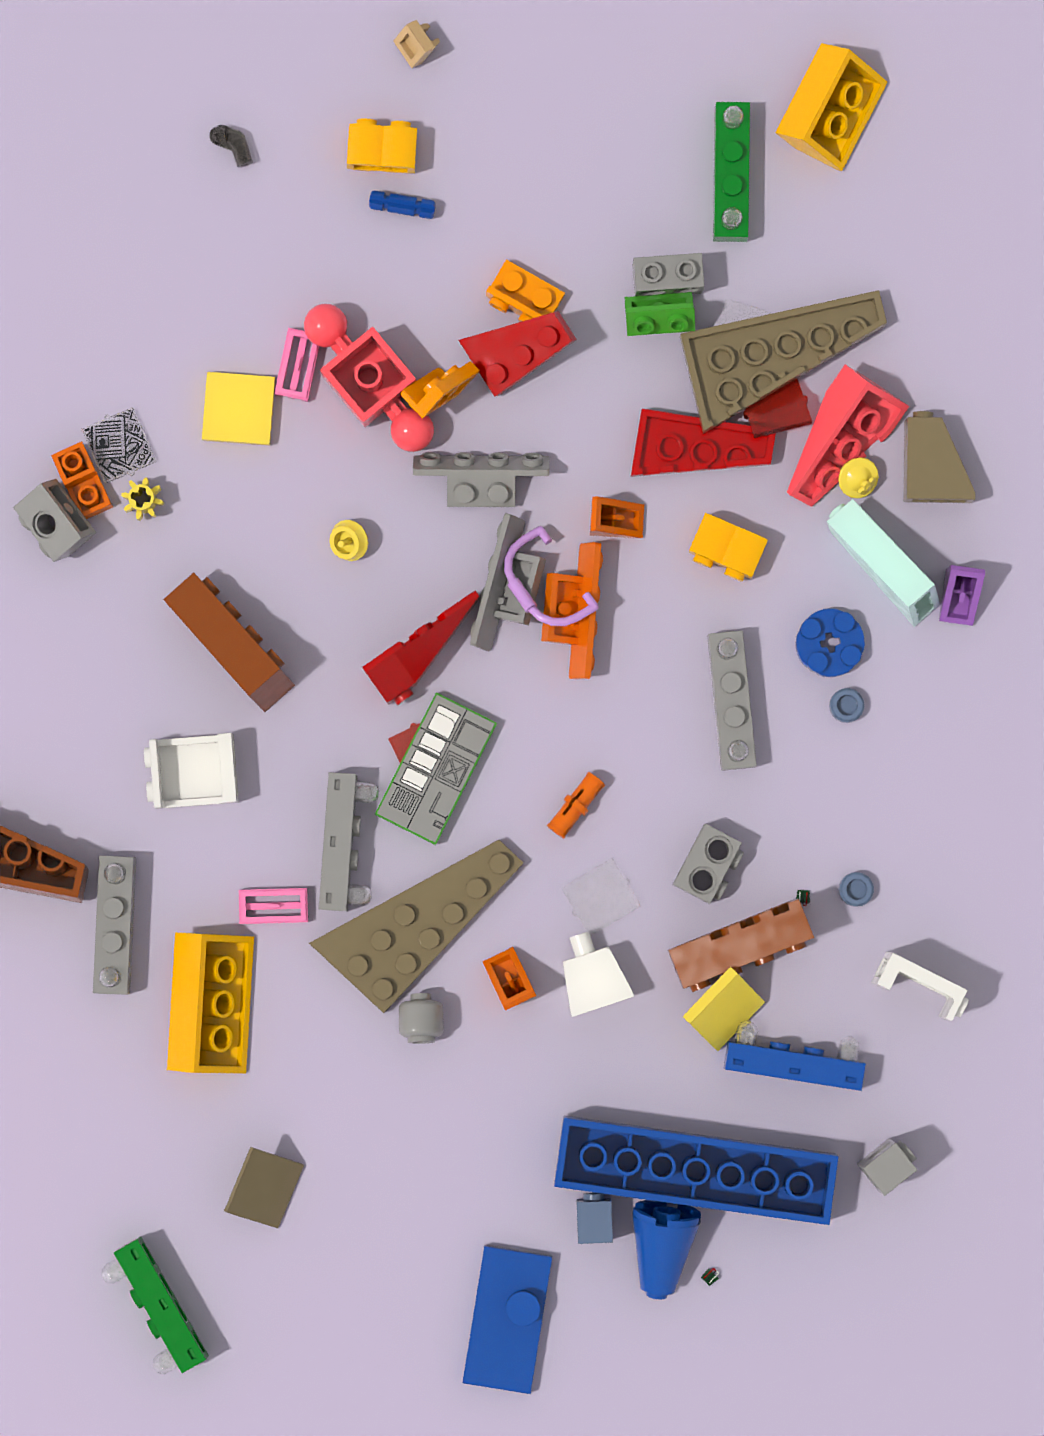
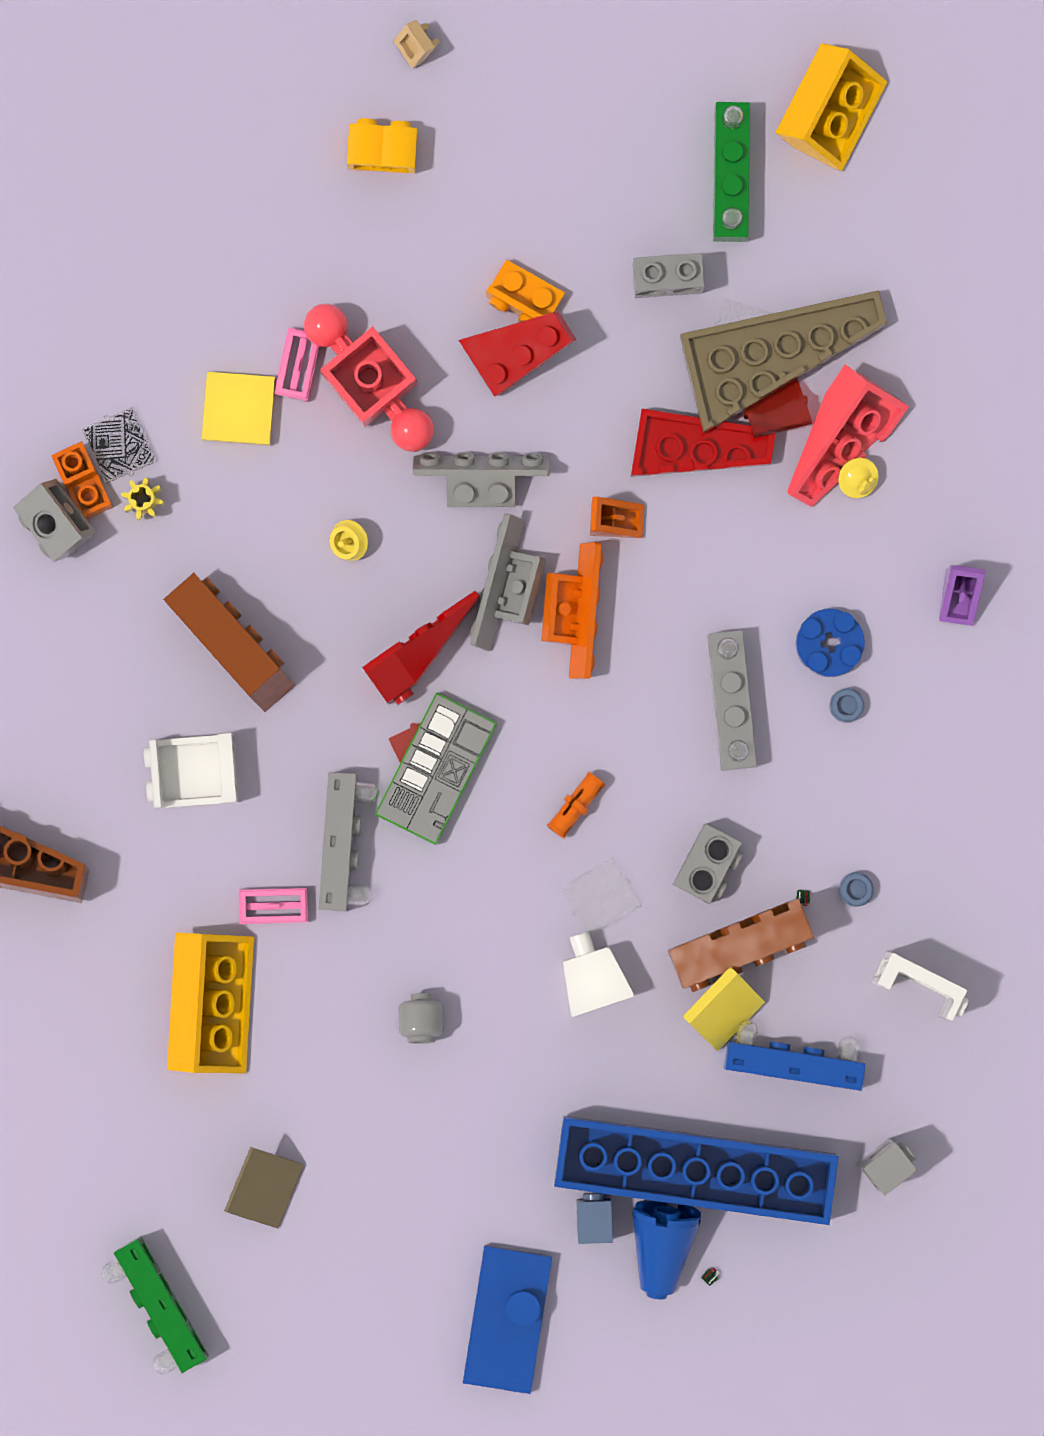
light grey piece [93,856,136,995] -> none
clear smoke arm [209,125,253,168] -> none
dark tan wing [309,840,524,1013] -> none
blue axle [369,190,436,219] -> none
light orange bracket [401,361,480,419] -> none
orange slope [482,947,536,1011] -> none
lavender piece [504,526,599,626] -> none
bright green bracket [624,292,695,336] -> none
yellow brick [689,513,768,582] -> none
light aqua slope [827,499,940,627] -> none
dark tan slope [903,411,975,503] -> none

